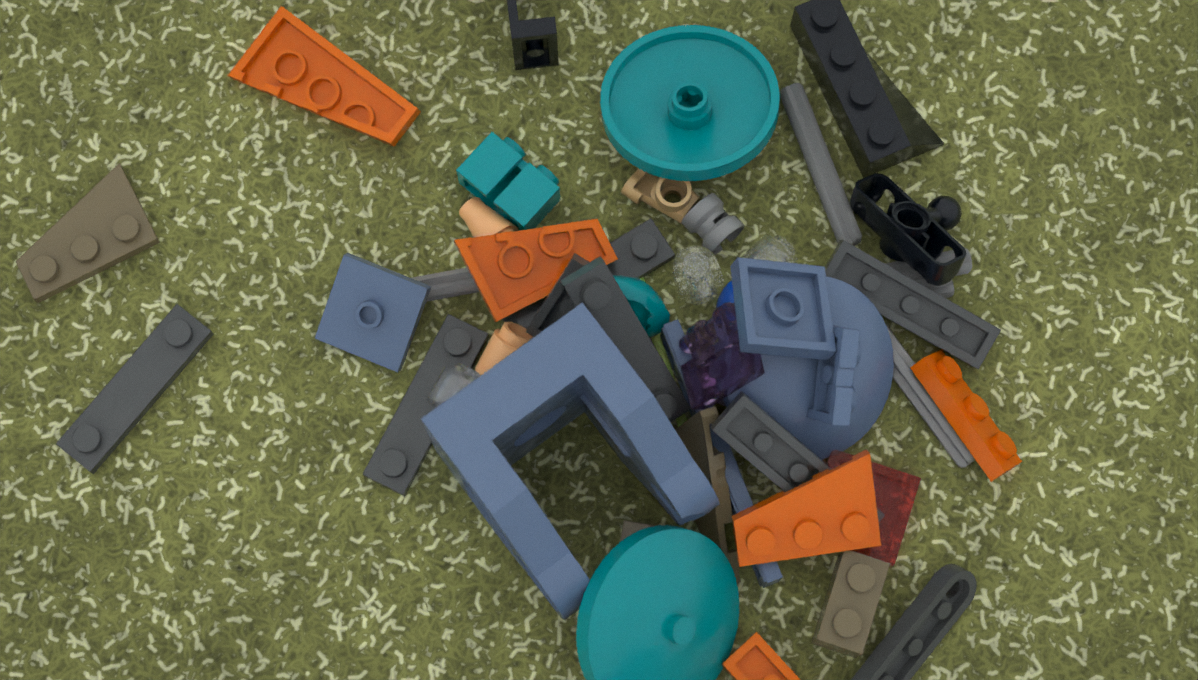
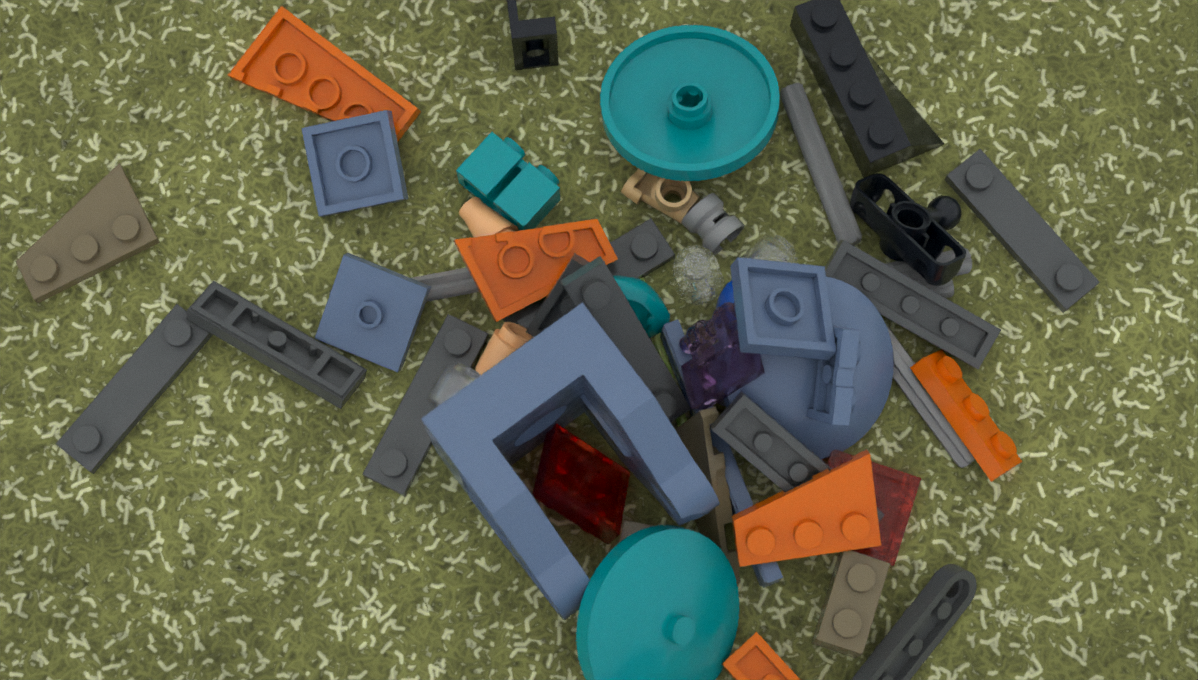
none -> dark grey plate [186,280,367,409]
none -> sand blue plate [301,110,408,217]
none -> clear red plate [532,424,630,545]
none -> dark grey plate [944,149,1100,313]

